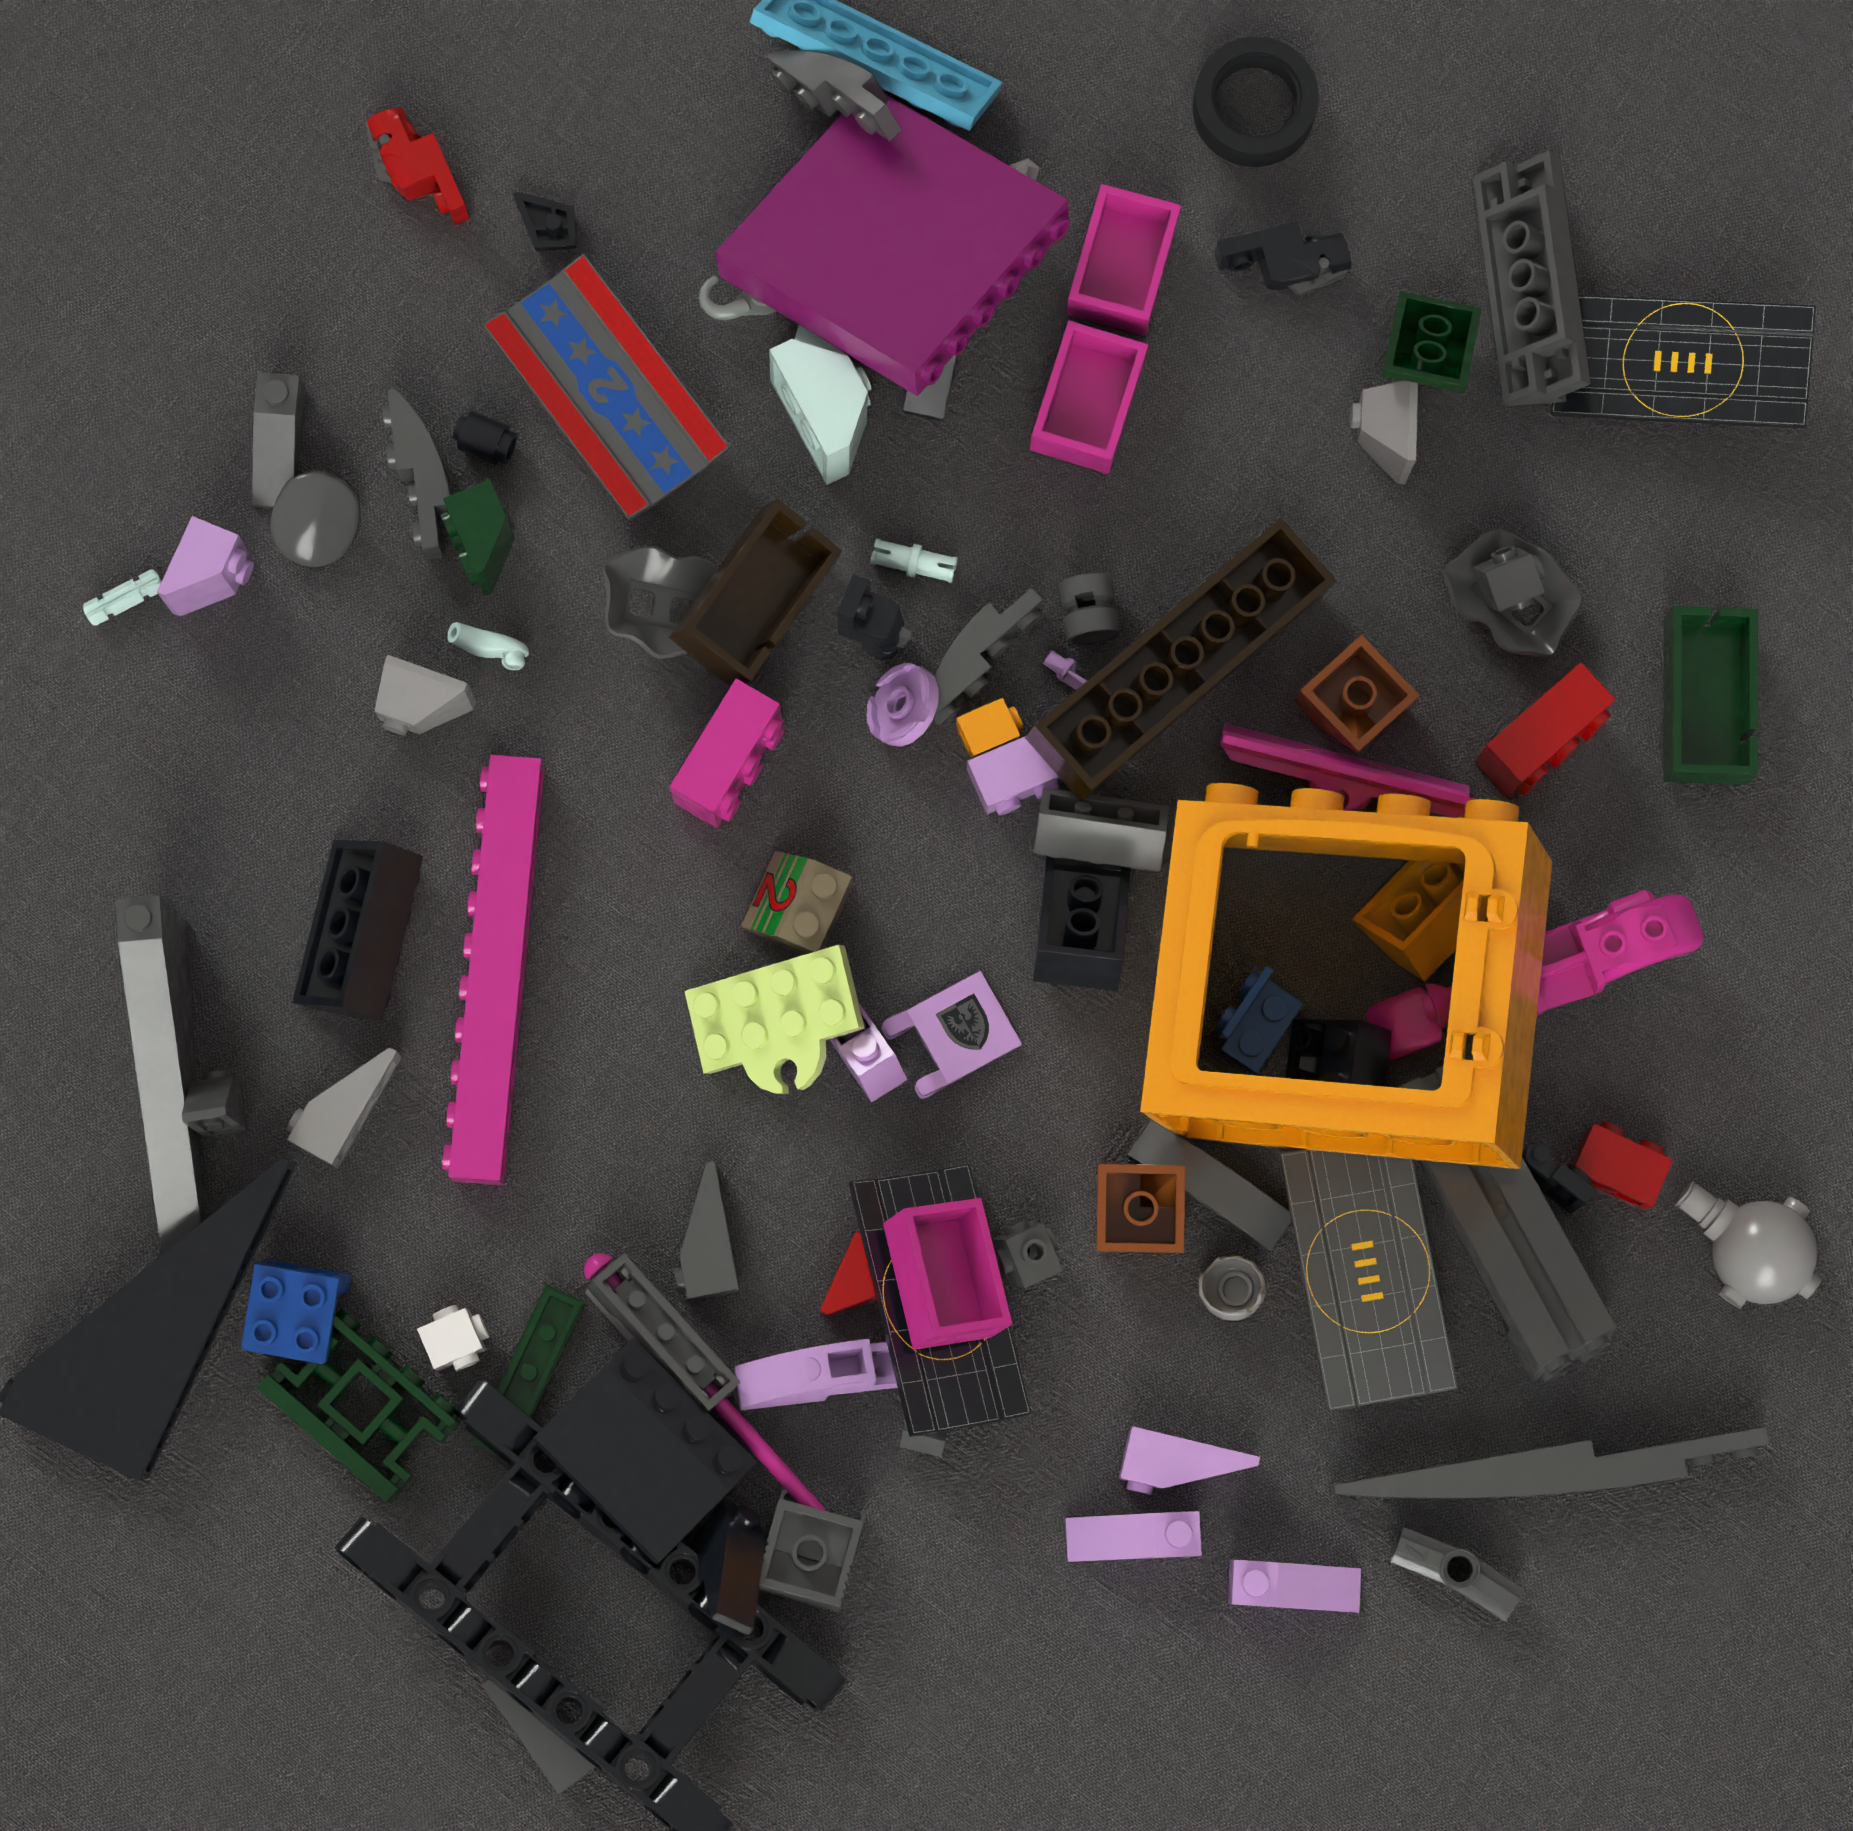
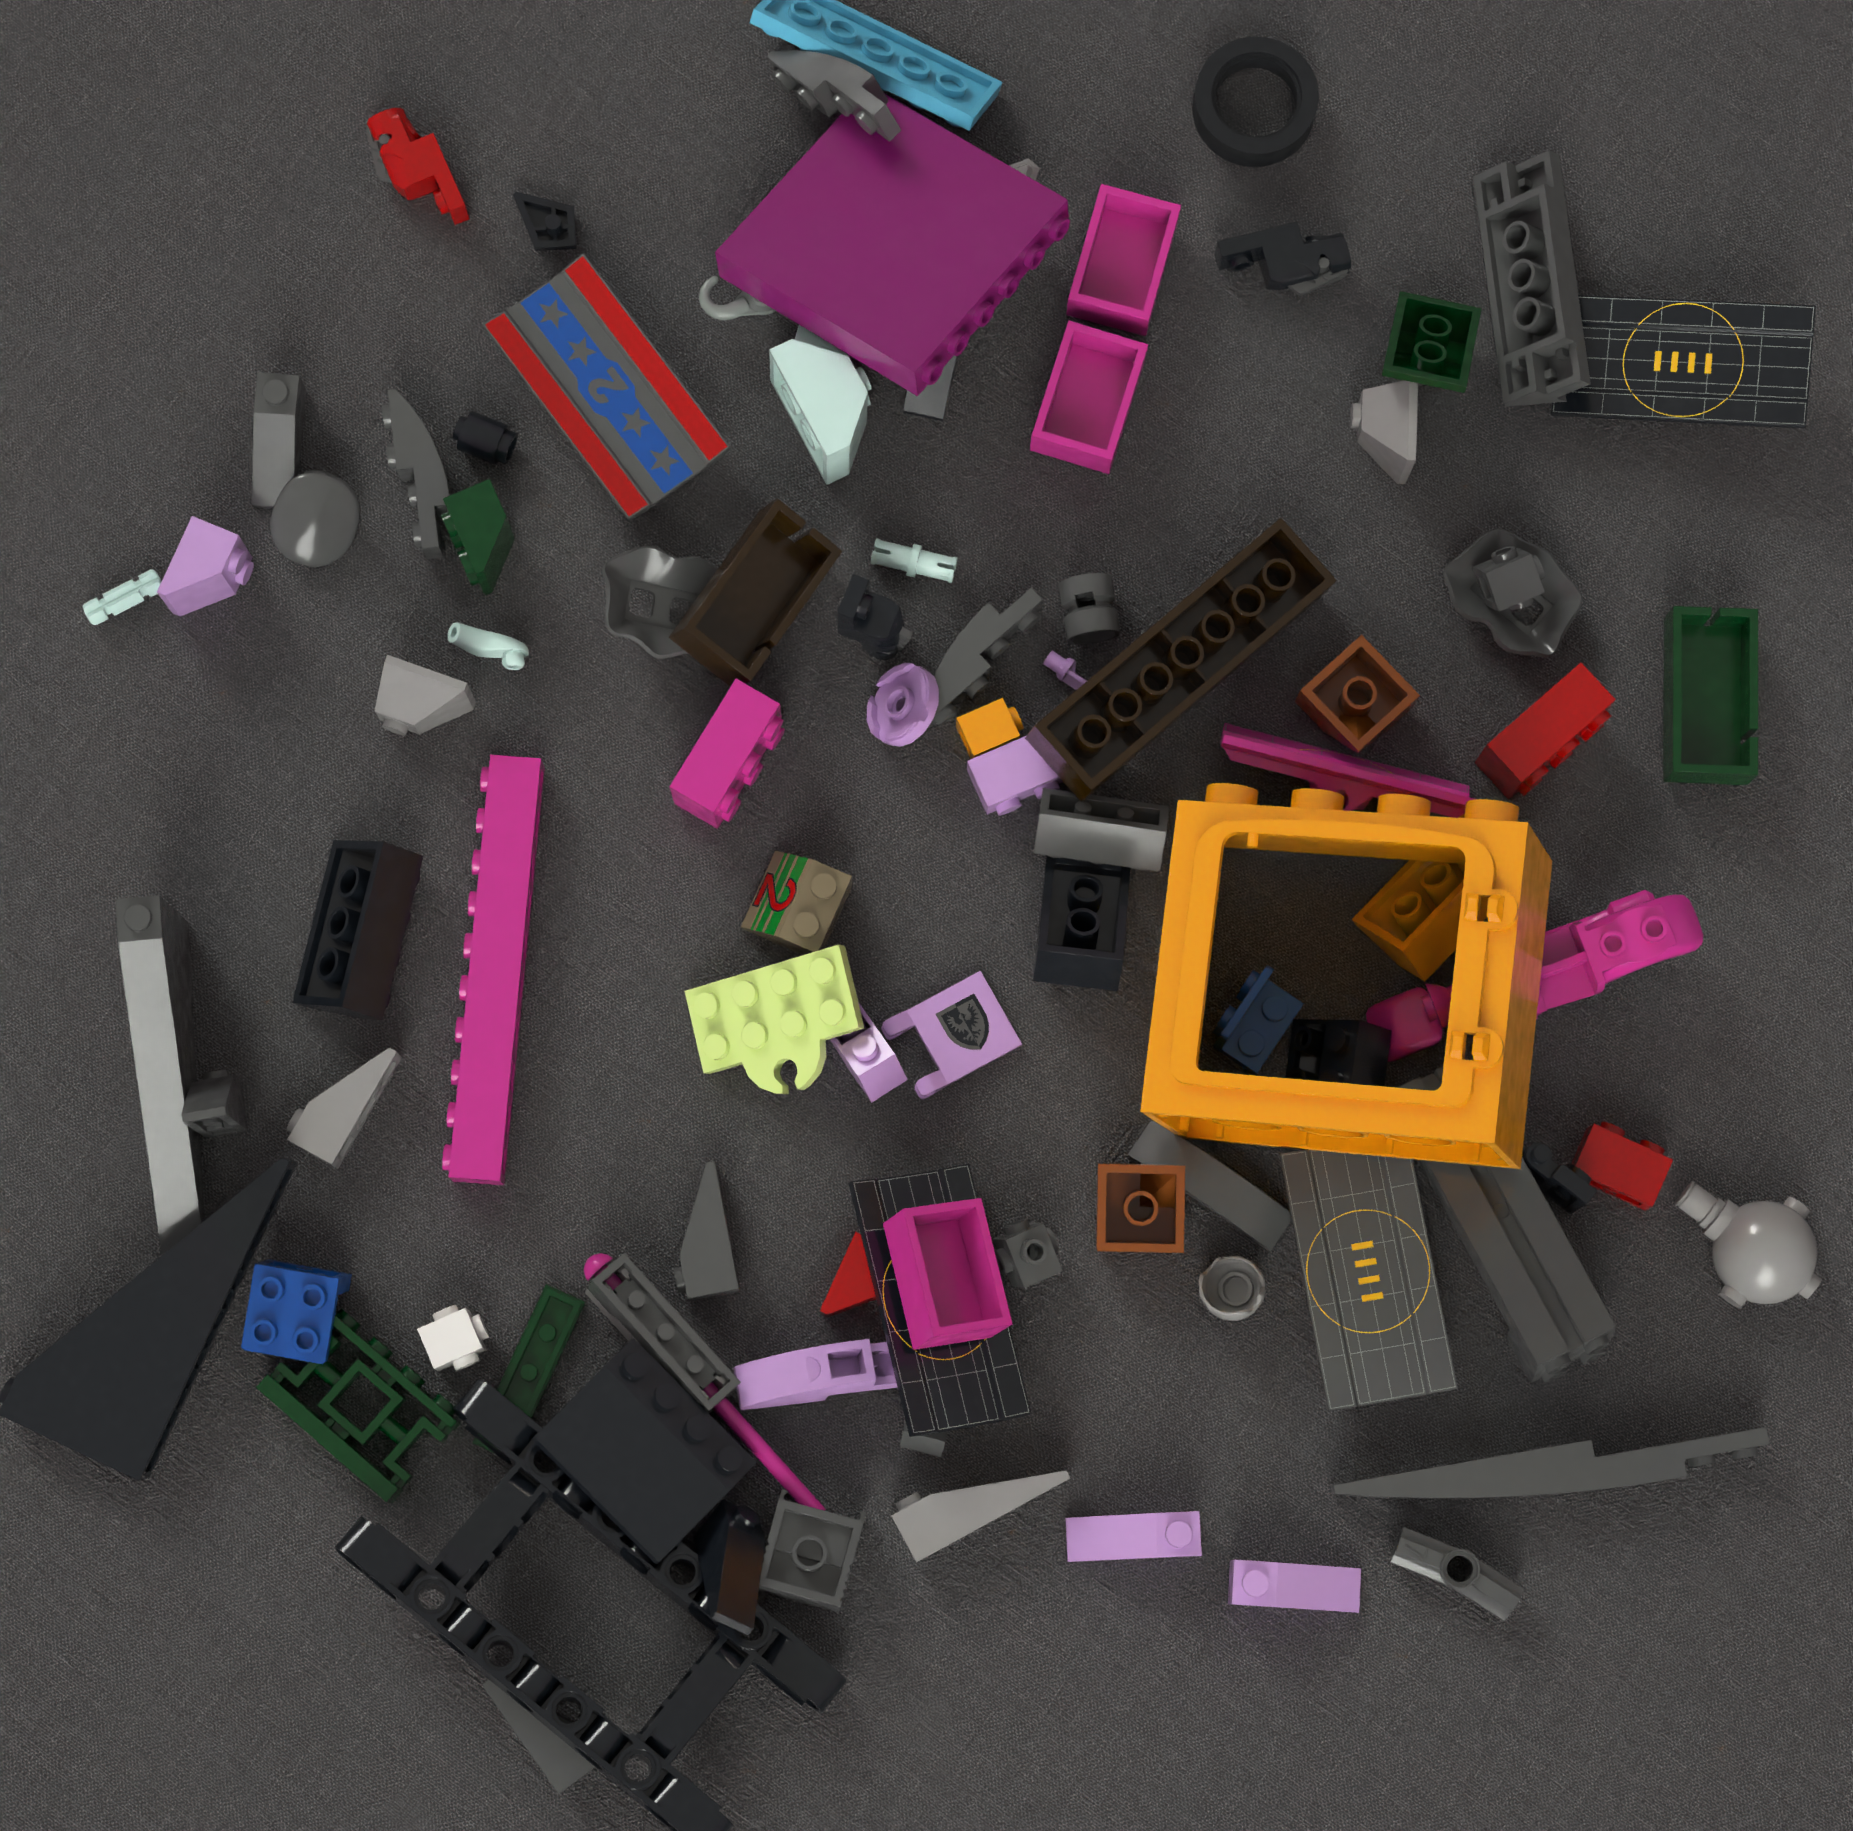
lavender slope [1118,1426,1260,1495] -> none
none -> light grey slope [891,1470,1070,1563]

